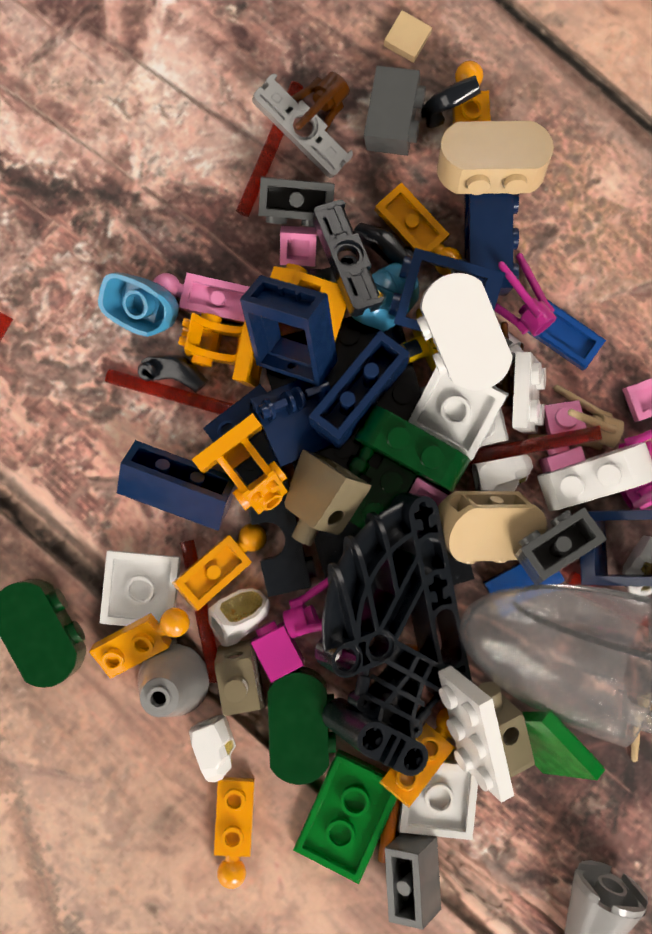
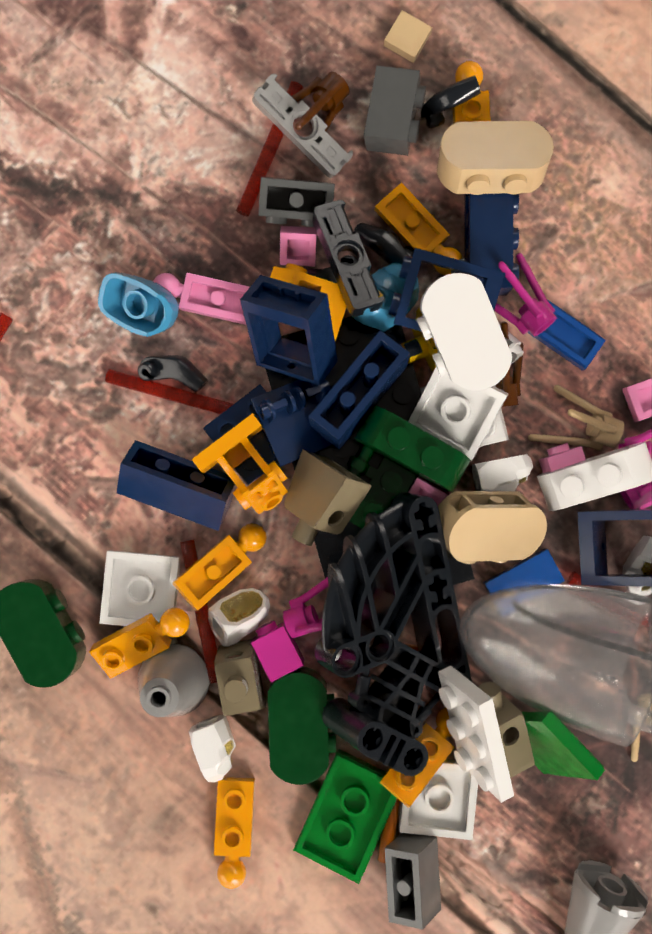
light orange tile [178,313,262,387] -> none
black arch [248,480,317,597] -> none
clear red bar [469,425,602,465] -> none
white plate [512,352,546,434] -> none
dark grey brick [515,507,607,586] -> none
bright pink plate [544,400,588,444] -> none

